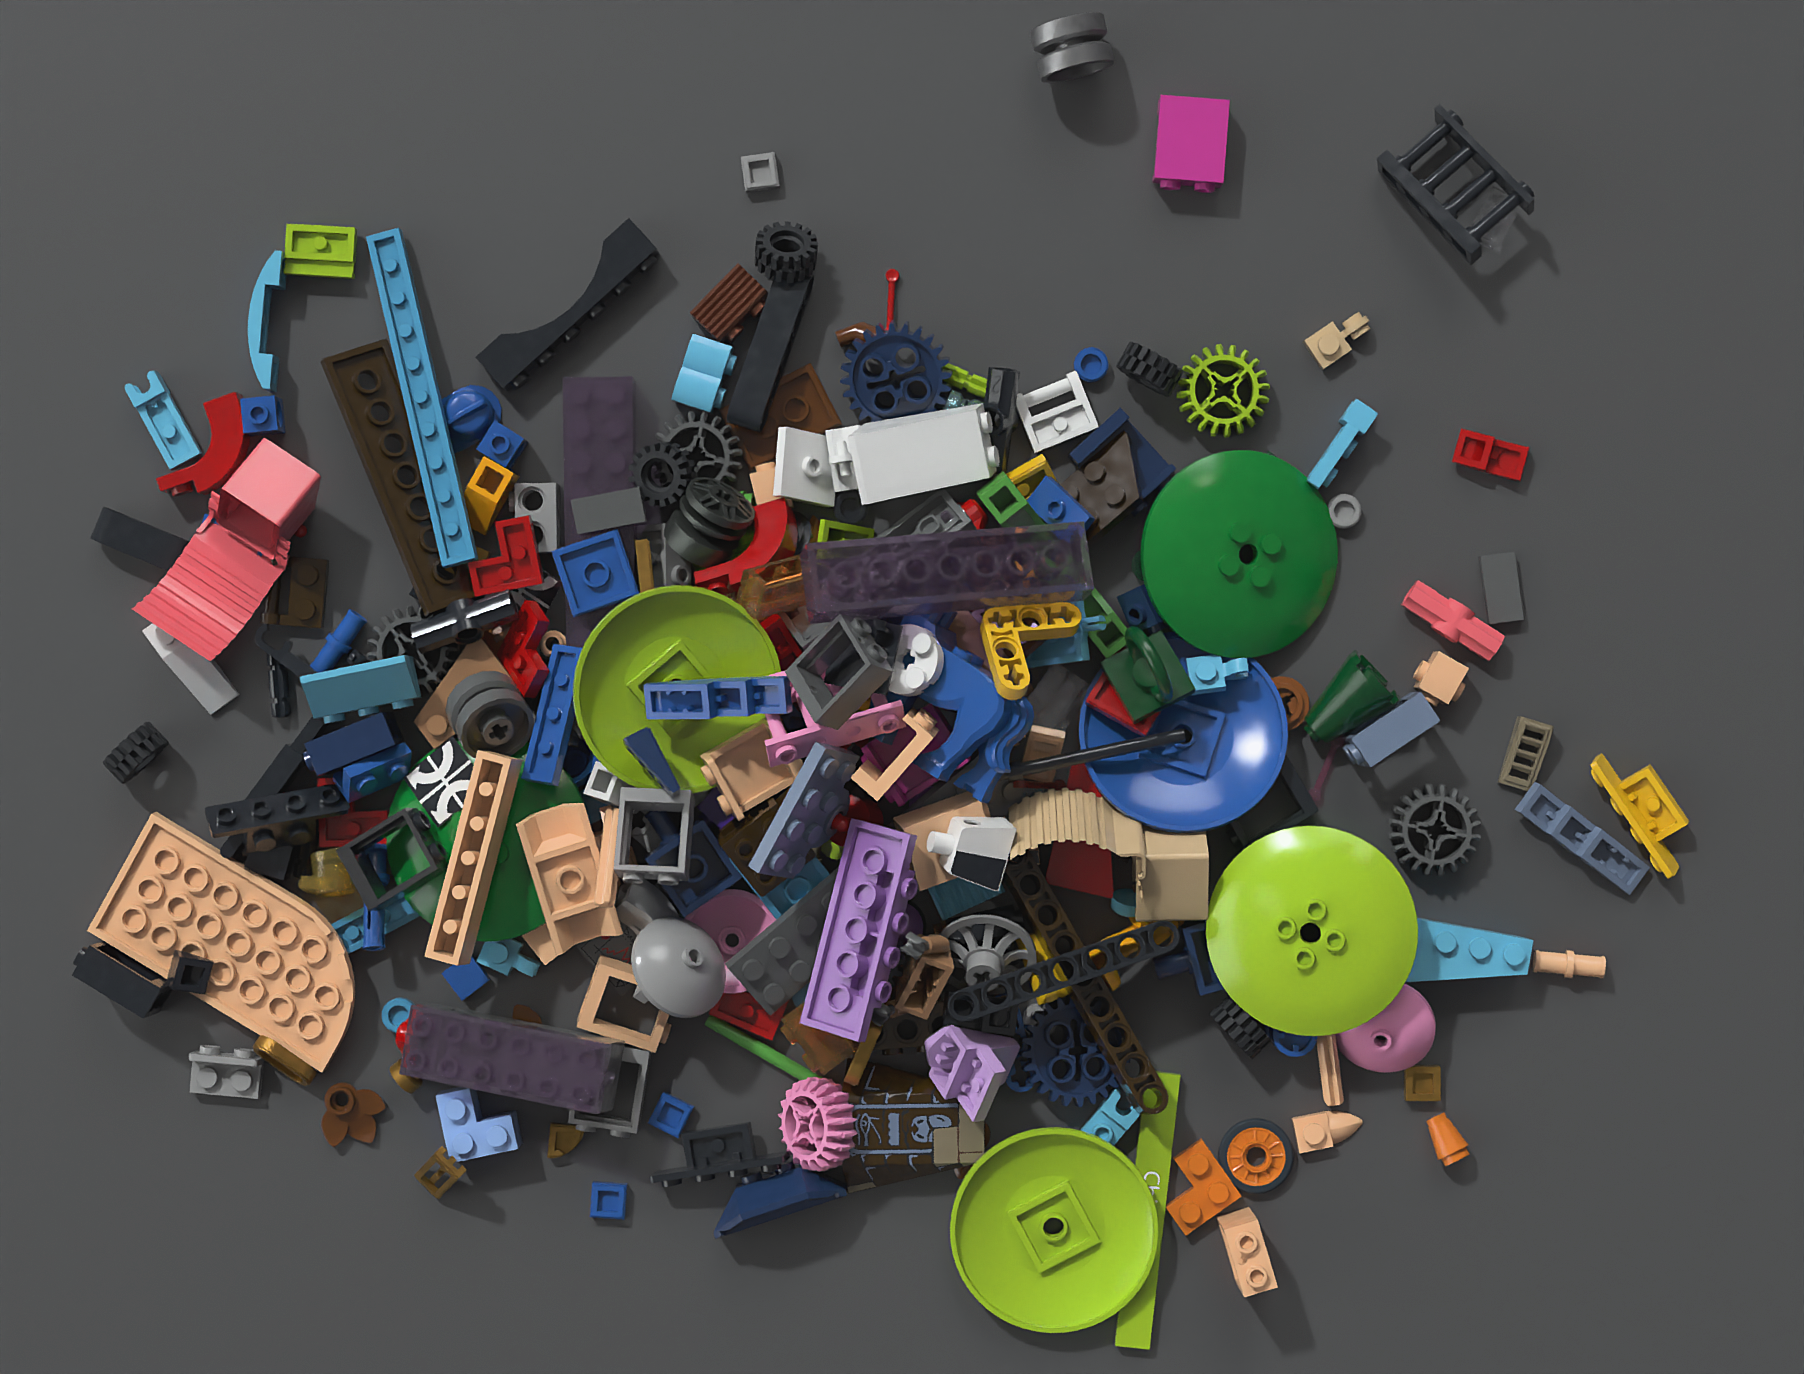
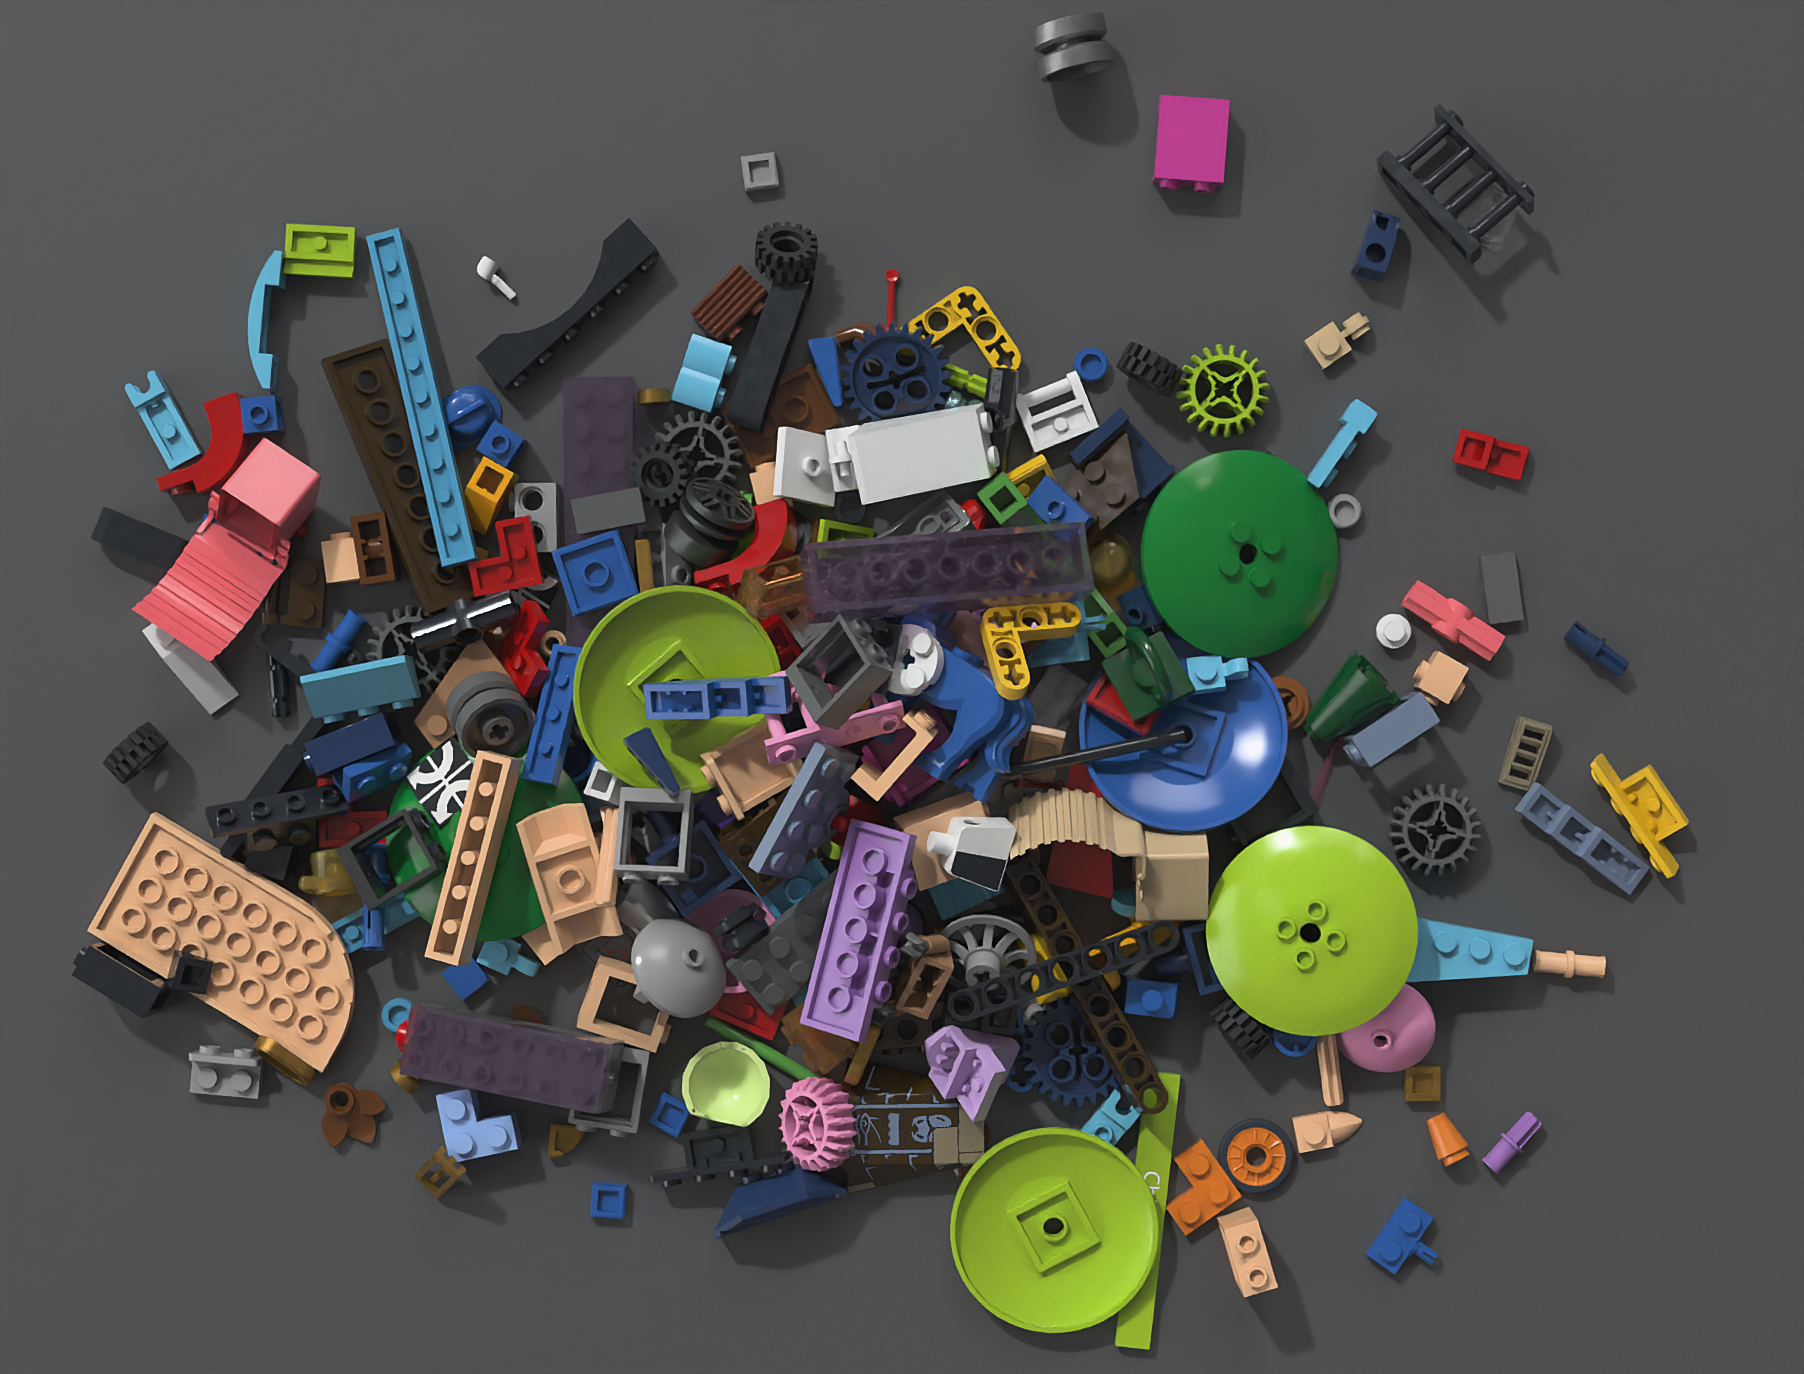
none -> light nougat brick [321,532,360,584]
none -> reddish brown brick [350,511,402,587]
none -> white hand [477,256,516,300]
none -> pearl gold tile [637,388,672,406]
none -> yellowish green cylinder [682,1041,770,1127]
none -> black wheel [713,902,769,953]
none -> blue slope [808,337,844,409]
none -> yellow beam [898,286,1021,370]
none -> clear yellow piece [1078,531,1135,612]
none -> blue torso [1114,973,1182,1019]
none -> dark blue leg [1350,210,1400,282]
none -> blue plate [1365,1197,1438,1274]
none -> white plate [1376,614,1411,648]
none -> medium lavender axle [1482,1112,1542,1174]
none -> dark blue axle [1563,621,1629,677]

